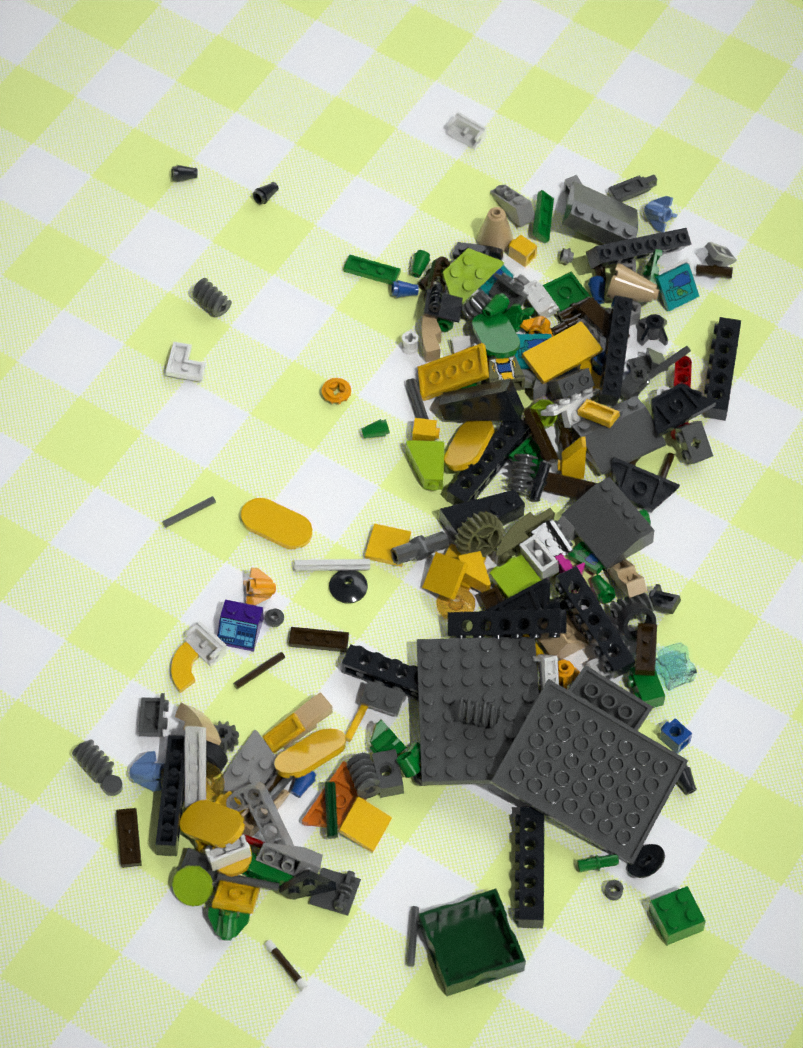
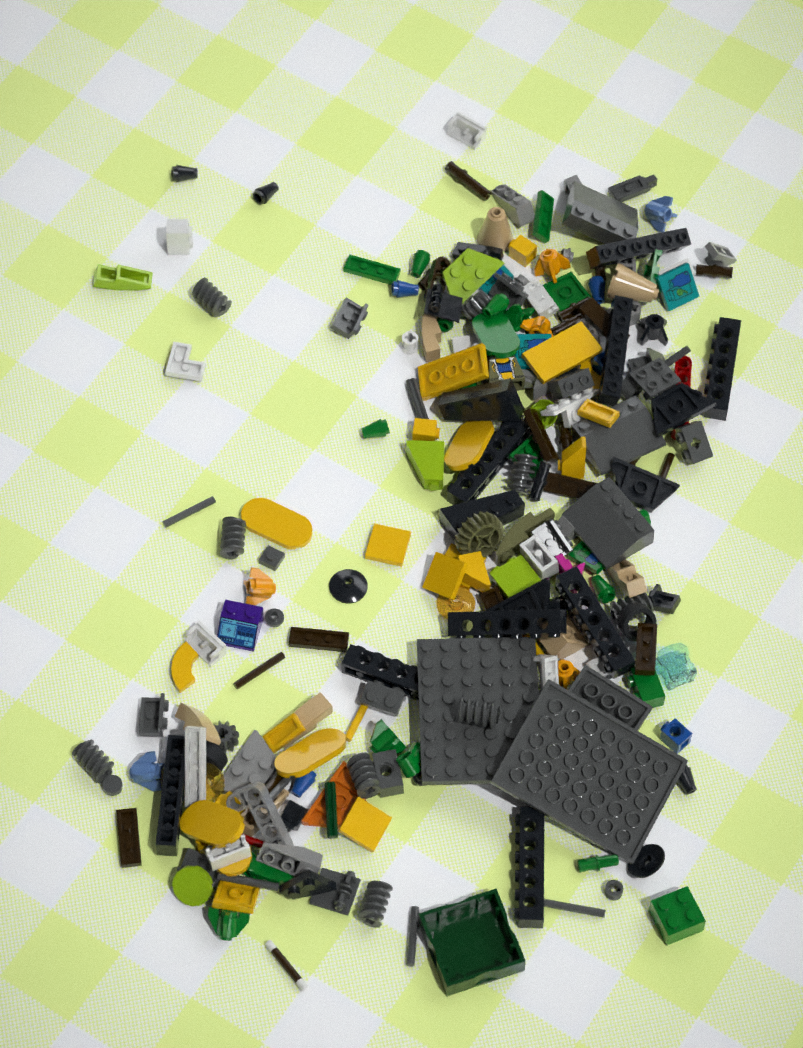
white axle [294,559,371,571] -> none
light orange gear [322,378,351,404] -> none
dark grey piece [391,531,449,565] -> none
none -> lime slope [93,264,153,291]
none -> white brick [166,219,193,255]
none -> dark grey piece [220,516,246,560]
none -> dark grey plate [259,545,285,572]
none -> black bracket [281,800,309,832]
none -> dark grey bracket [330,297,369,339]
none -> dark grey piece [357,880,393,928]
none -> dark brown pin [445,161,492,201]
none -> light orange brick [534,249,571,283]
none -> dark grey bar [544,899,606,918]
none -> dark grey hinge [629,357,681,400]

